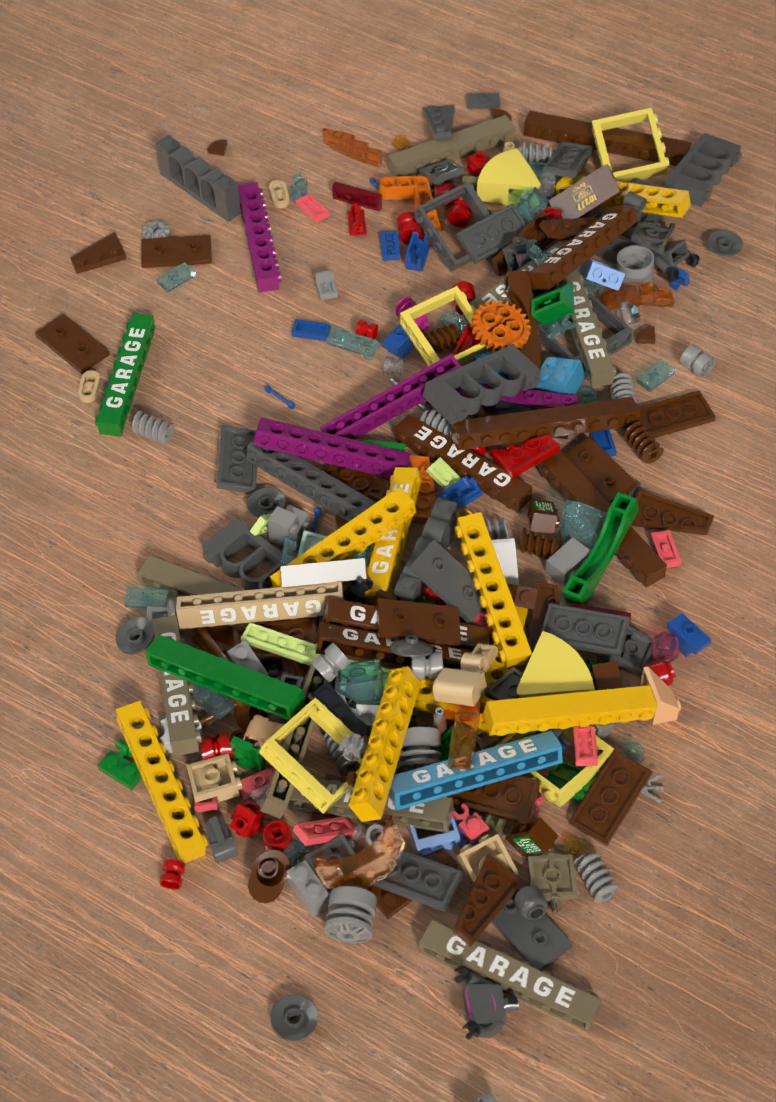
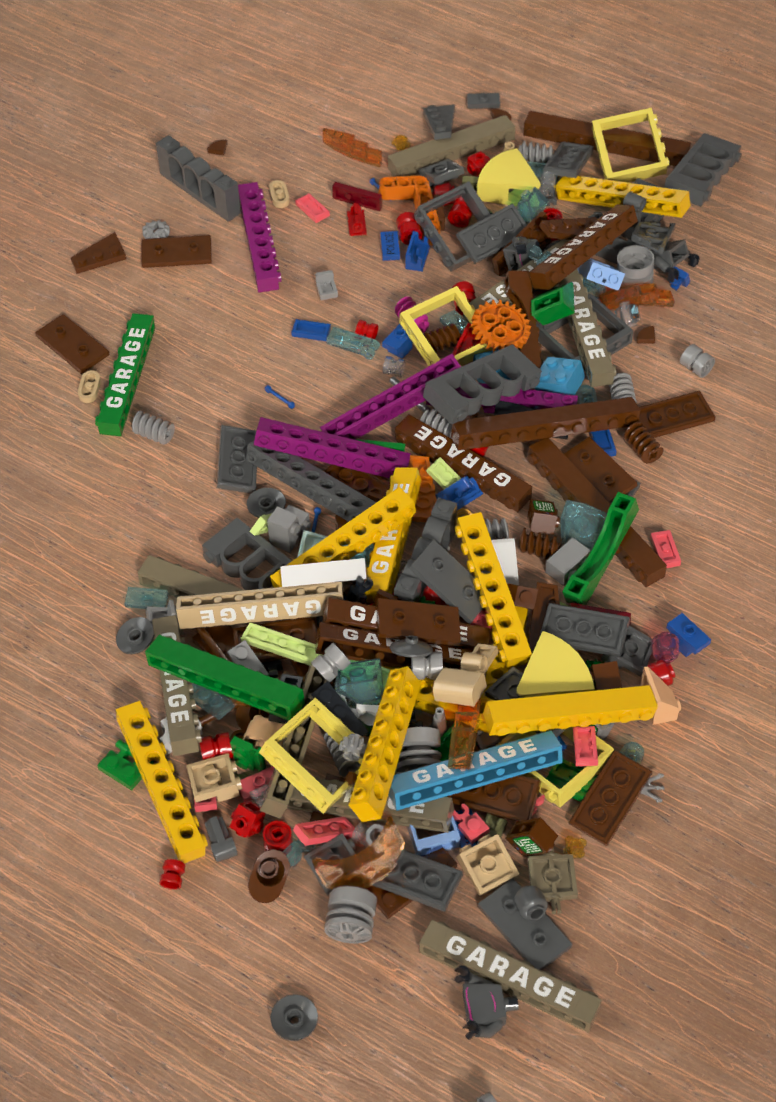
clear light blue plate [157,262,196,292] -> none
clear light blue plate [280,536,297,569] -> none
light grey brick [286,860,330,918] -> none
clear light blue plate [289,173,308,202] -> none
reddish brown wing [452,853,524,947] -> none
red wing [490,434,560,478] -> none
clear light blue plate [546,313,577,341] -> none
tile [548,164,622,219] -> none
light grey piece [574,853,618,904] -> none
reddish brown wing [631,490,714,535] -> none
clear light blue plate [636,359,676,392] -> none
dark grey dish [707,230,743,256] -> none

